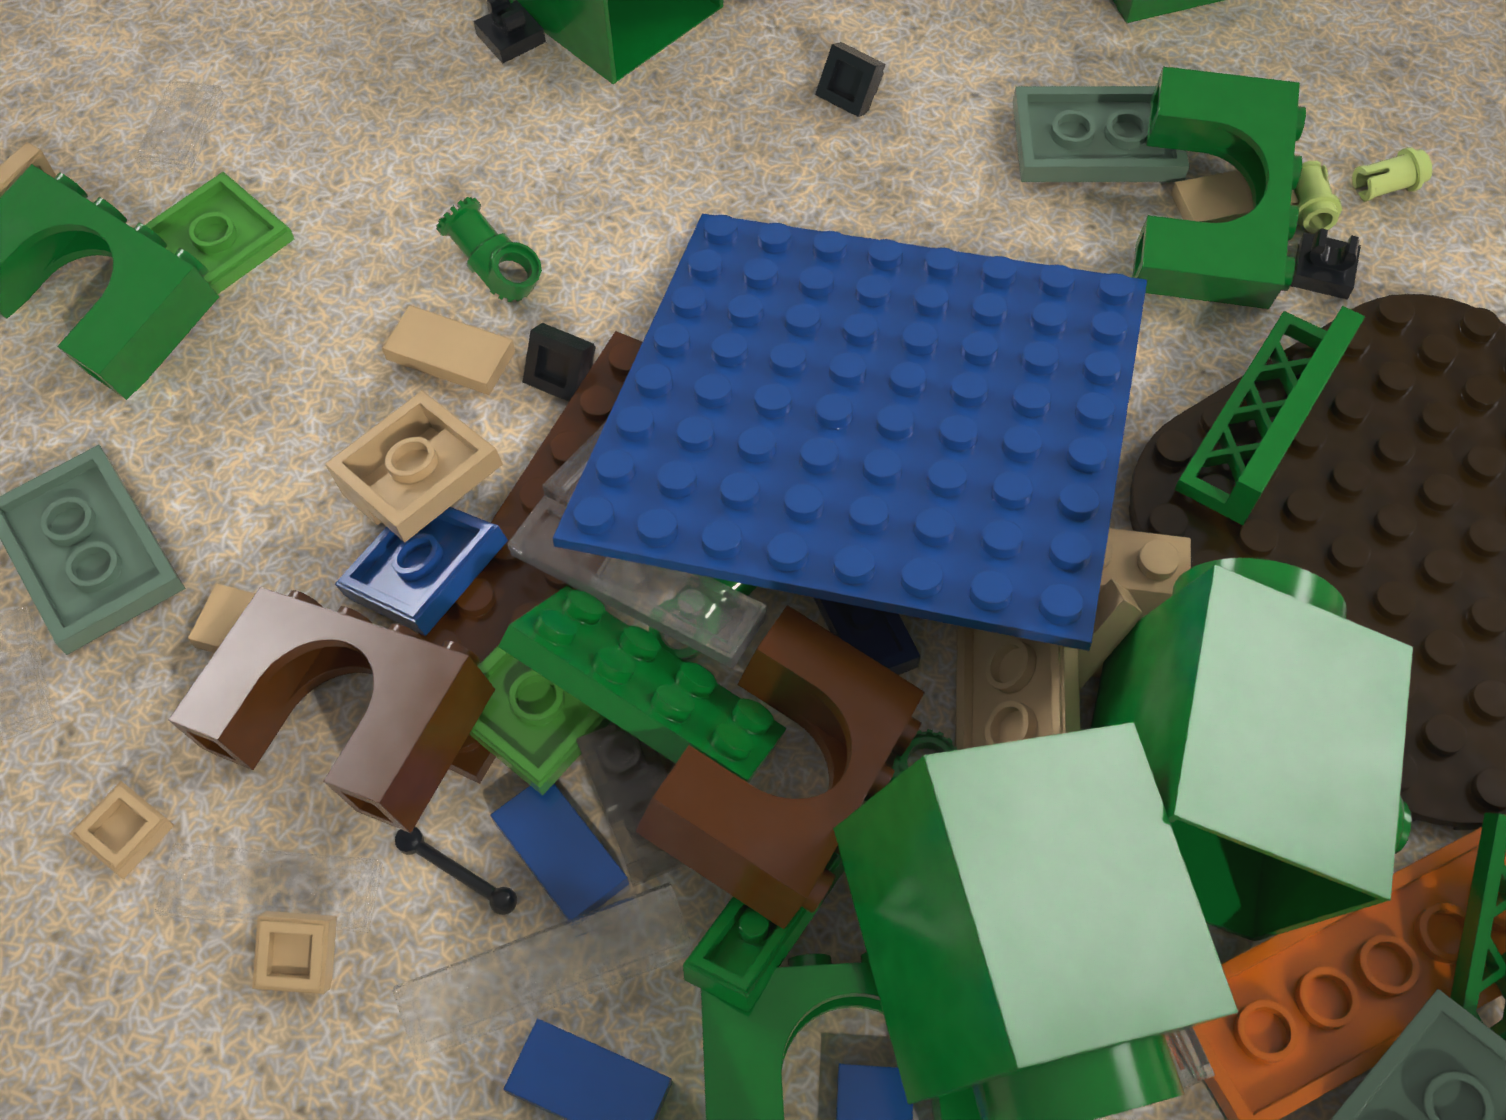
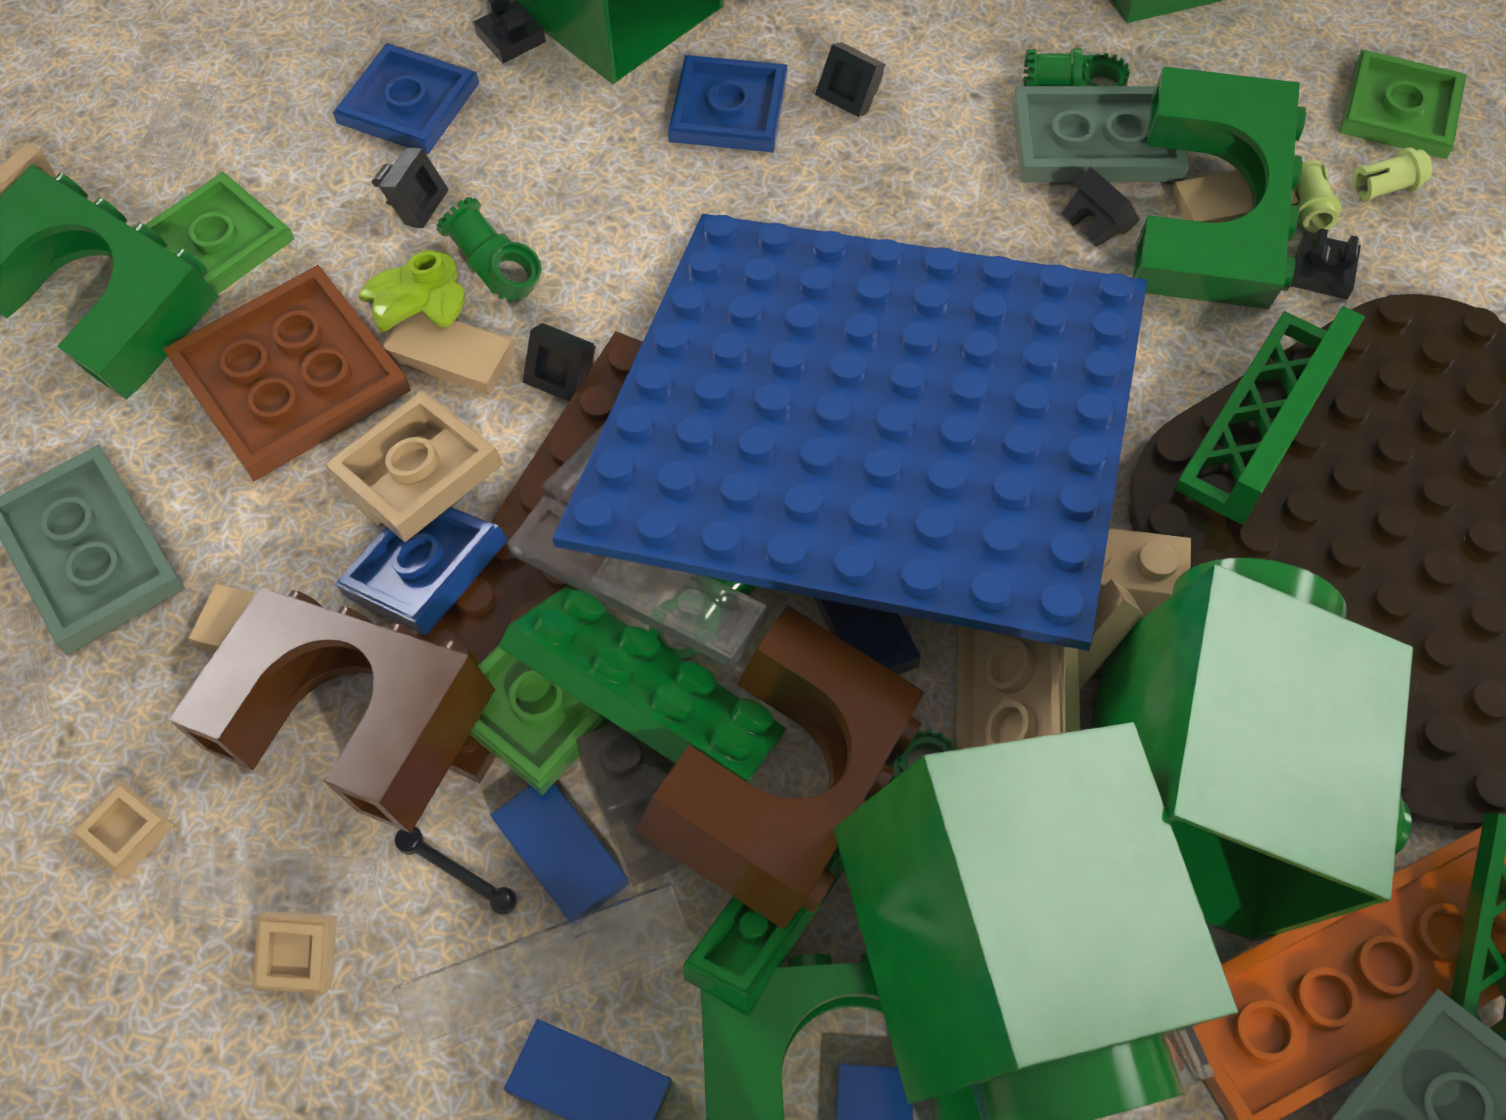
none -> dark orange plate [163,265,411,482]
none -> blue tile [333,43,479,155]
none -> lime plate [358,250,466,332]
none -> black tile [371,147,449,228]
none -> blue tile [668,55,788,153]
none -> green connector [1023,48,1130,86]
none -> black tile [1061,166,1140,247]
none -> bright green tile [1339,49,1467,159]

